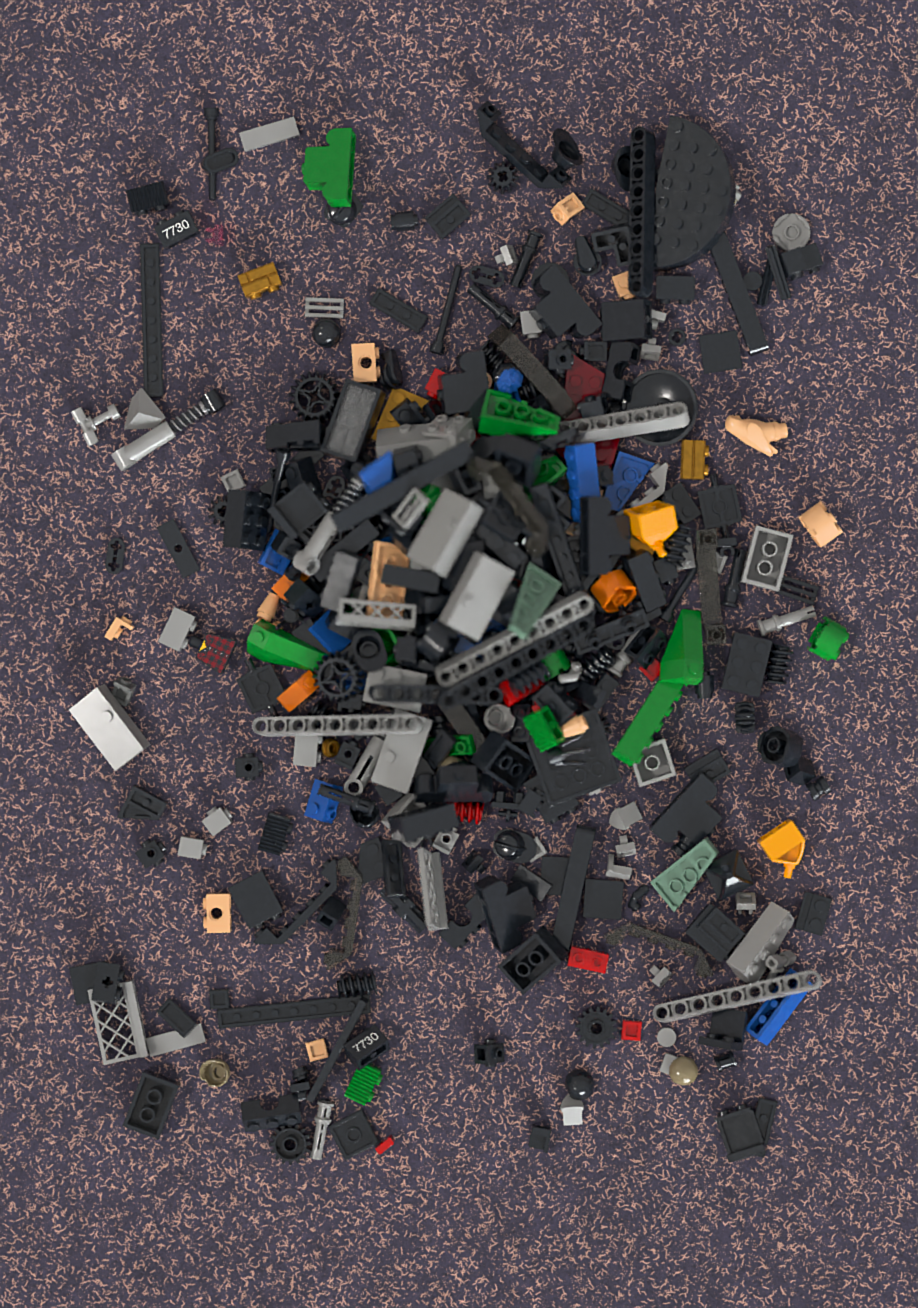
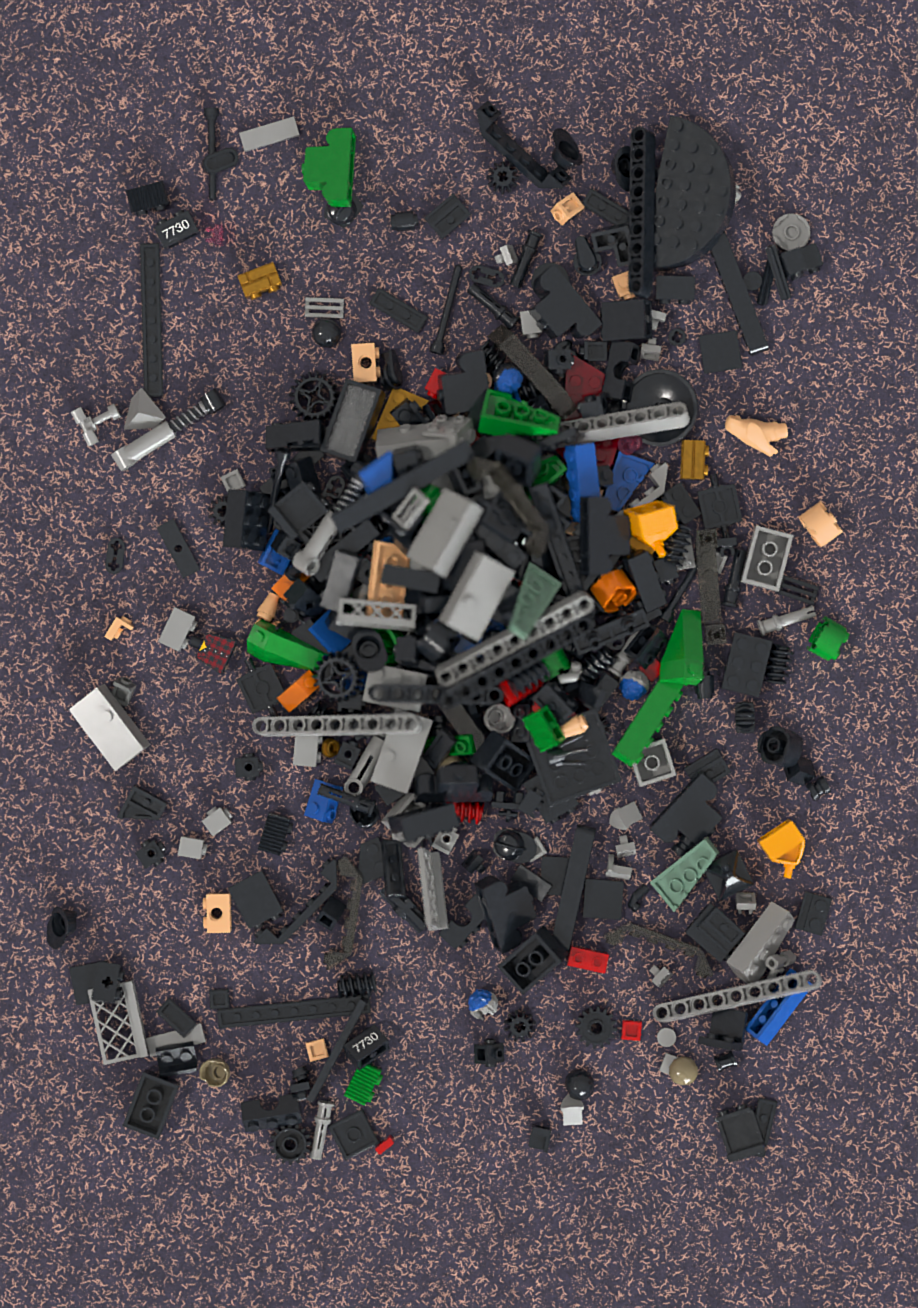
none -> black piece [47,906,77,949]
none -> black bracket [156,1041,198,1077]
none -> piece [468,989,498,1020]
none -> black gear [504,1010,536,1042]
none -> clear pink wheel [618,435,642,455]
none -> blue piece [619,670,650,701]

